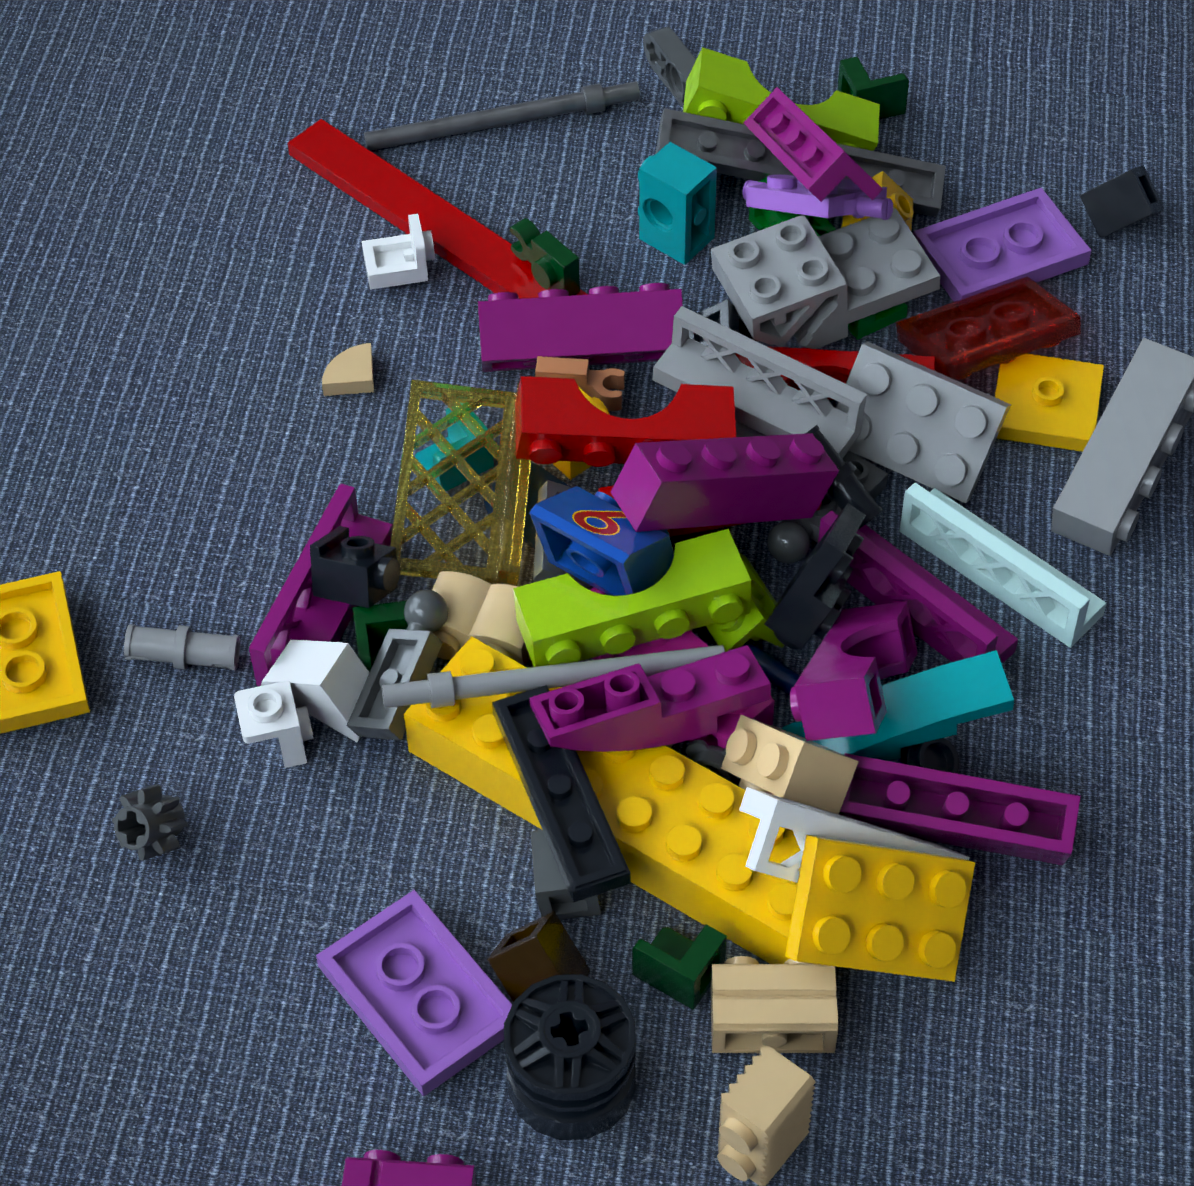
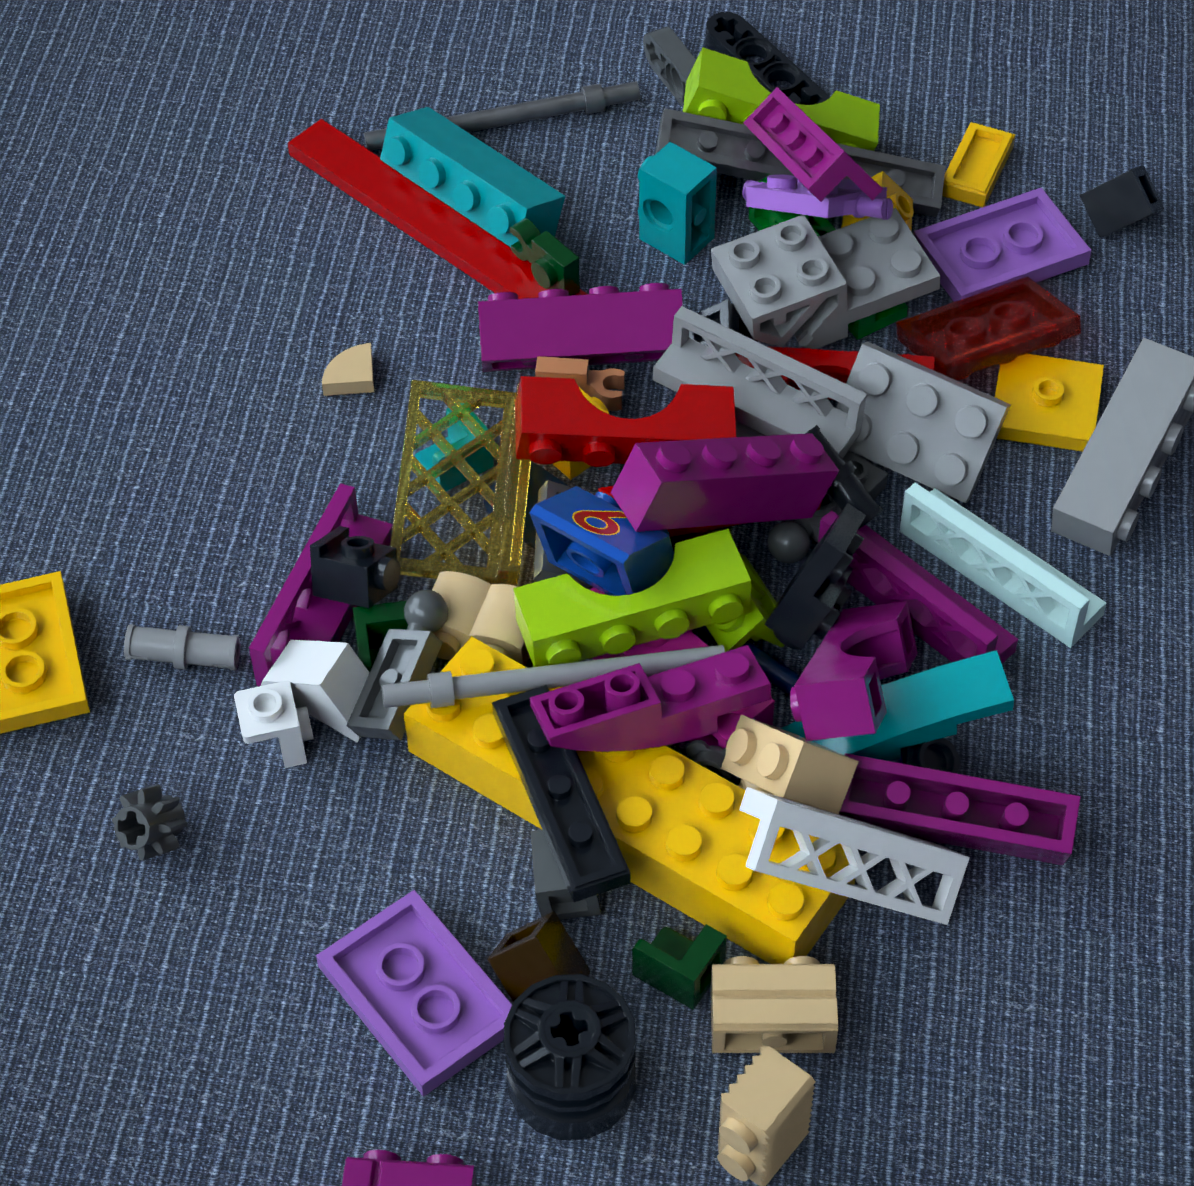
white bracket [362,214,435,290] -> none
yellow plate [785,835,975,982] -> none
dark green panel [837,57,909,120] -> none
none -> teal brick [380,107,566,247]
none -> black beam [706,12,830,105]
none -> yellow tile [942,122,1016,208]

